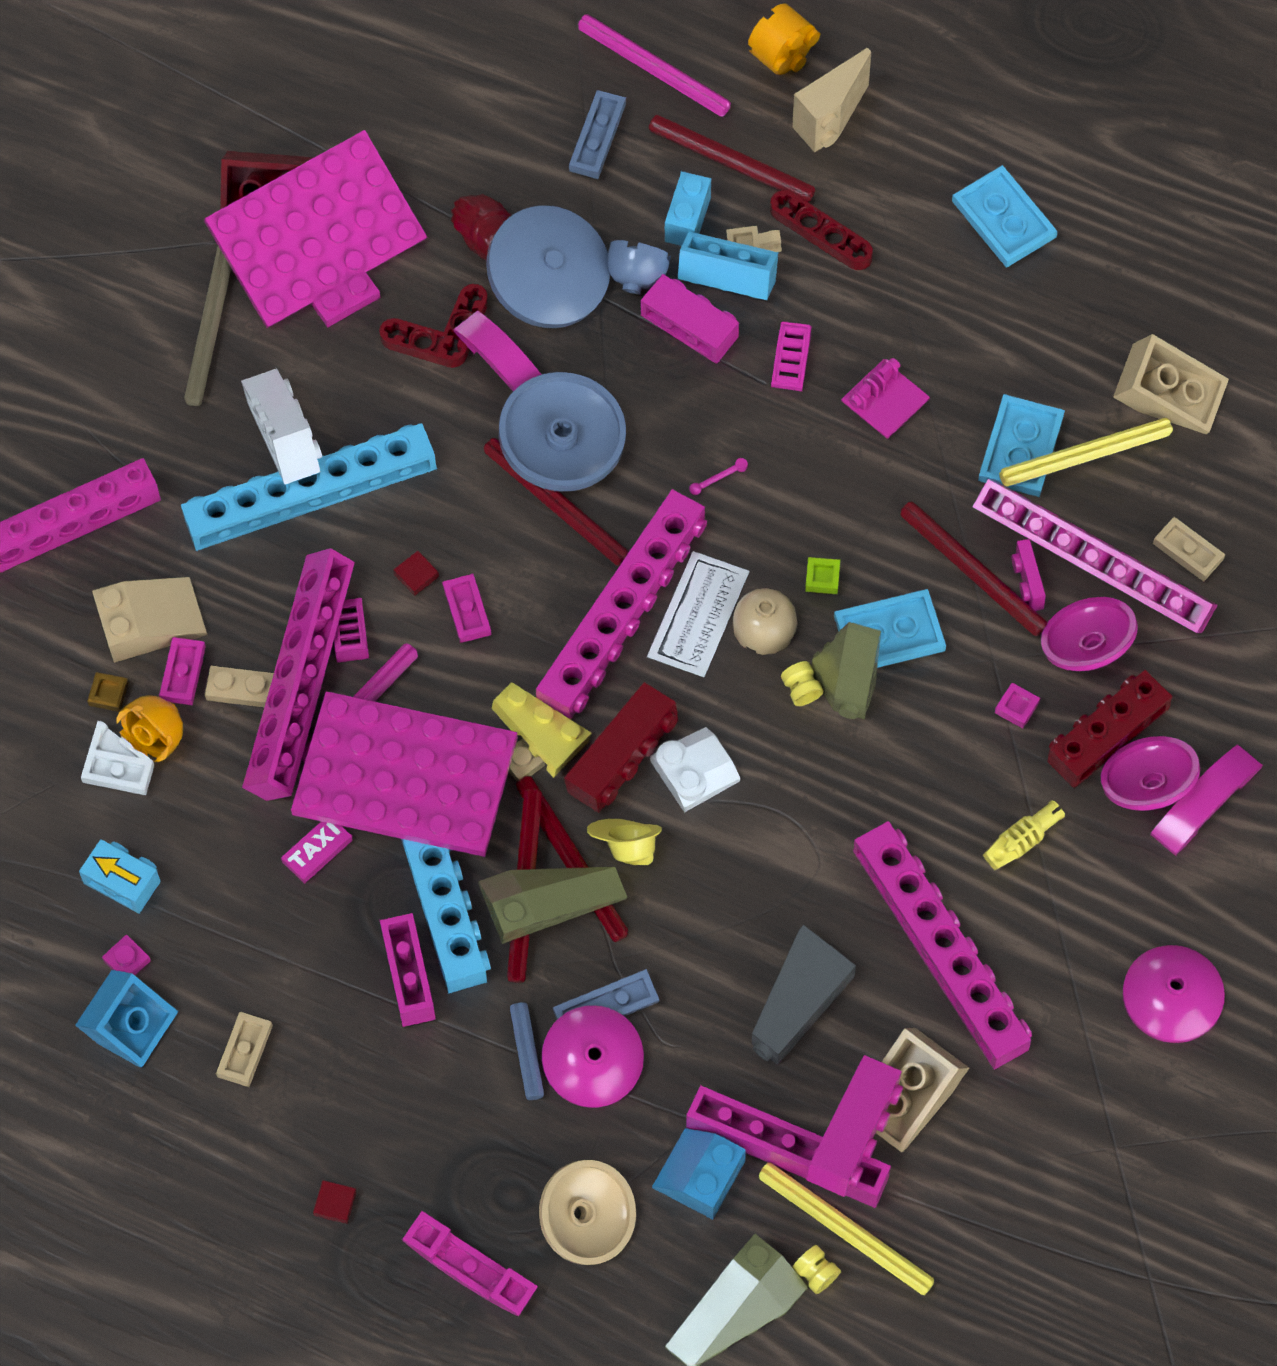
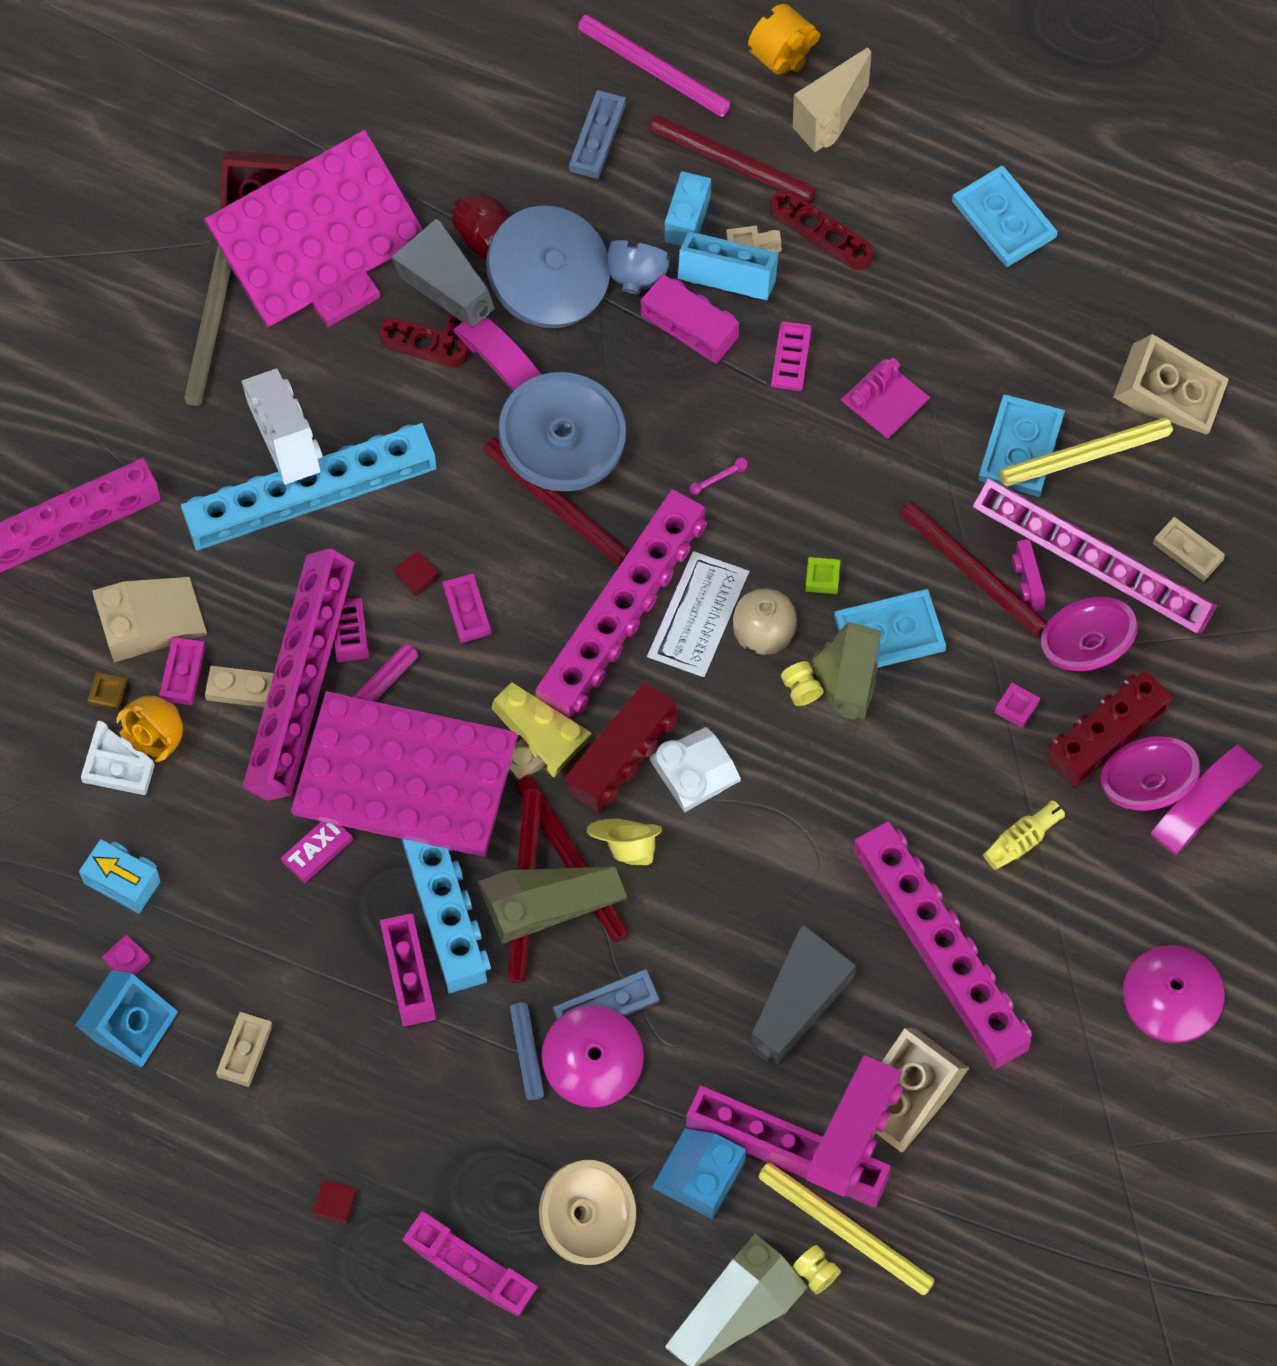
none -> dark grey slope [391,219,495,328]

